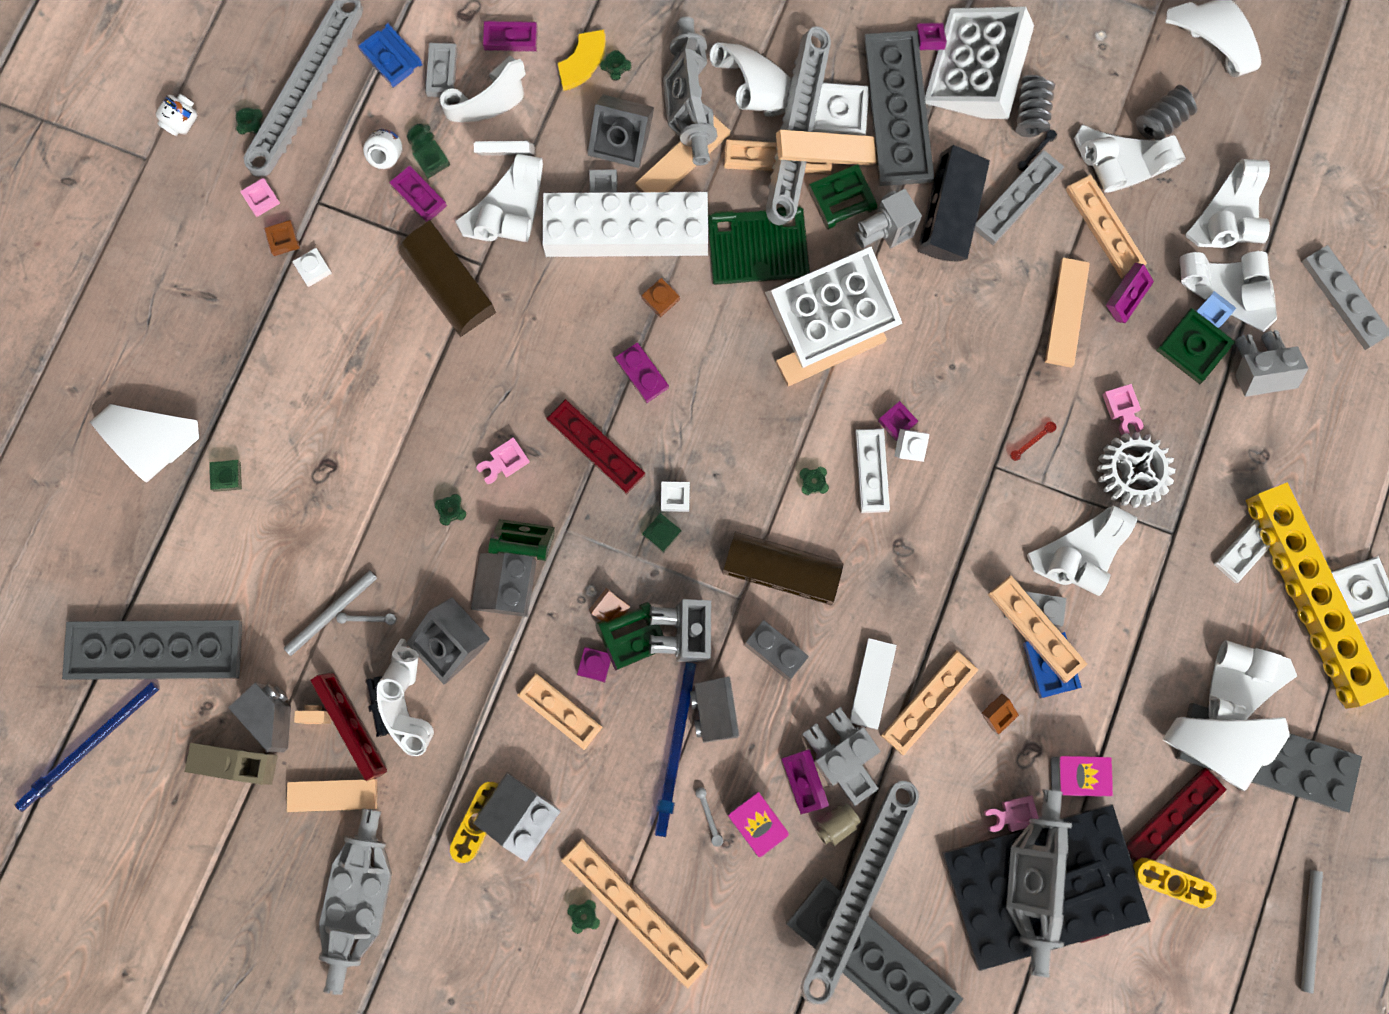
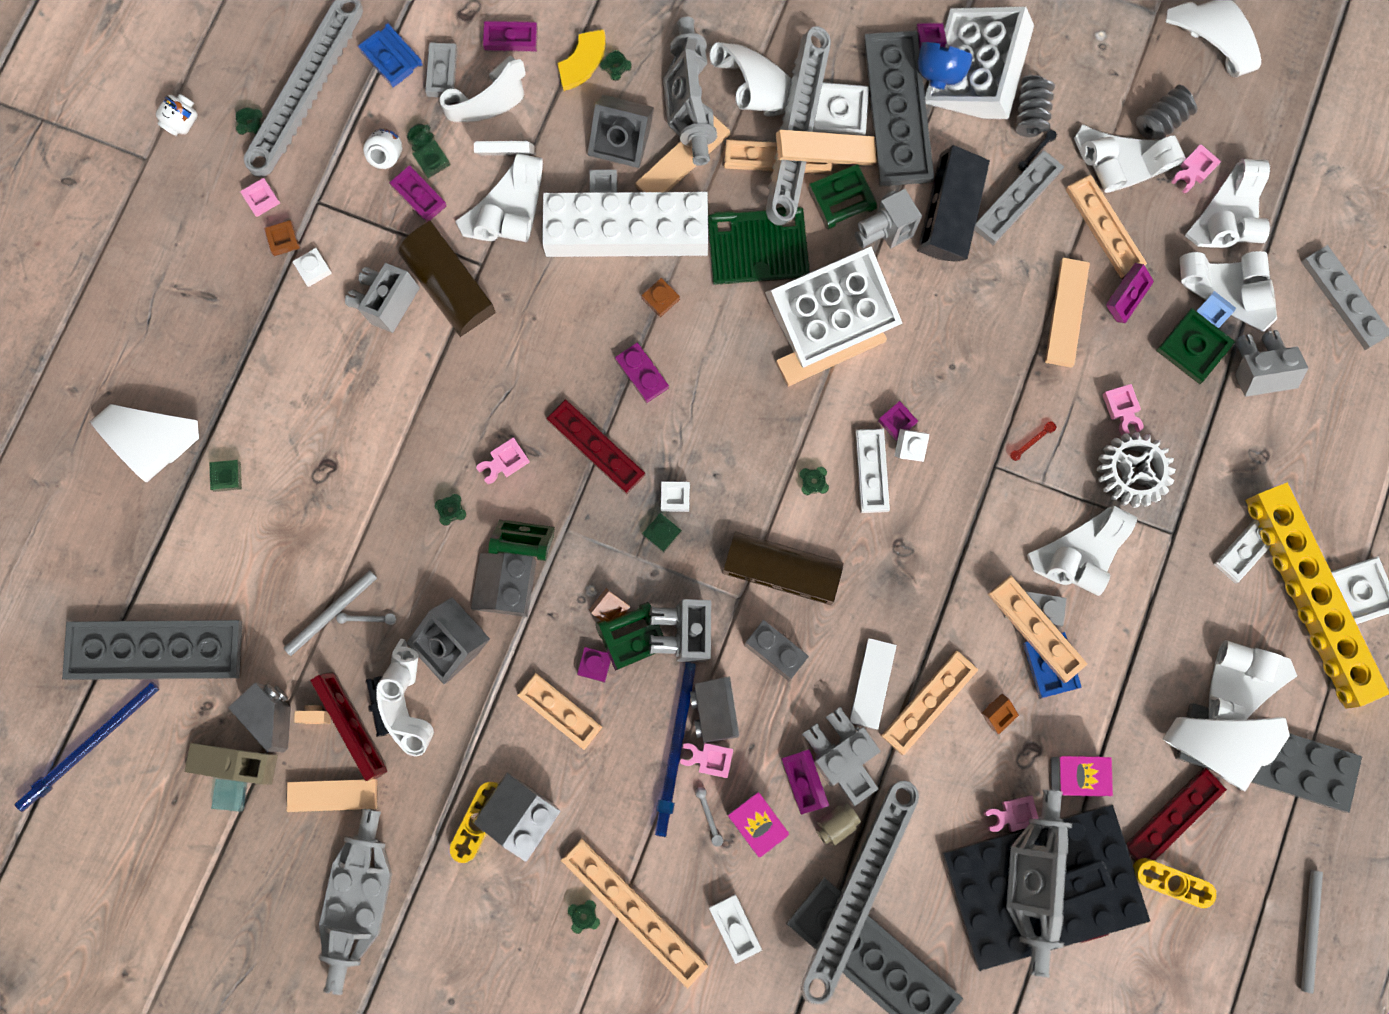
none -> clear light blue tile [211,779,248,812]
none -> light grey brick [345,263,420,333]
none -> bright pink plate [680,743,733,778]
none -> white plate [709,894,762,964]
none -> blue cylinder [918,42,973,90]
none -> bright pink plate [1172,144,1221,193]

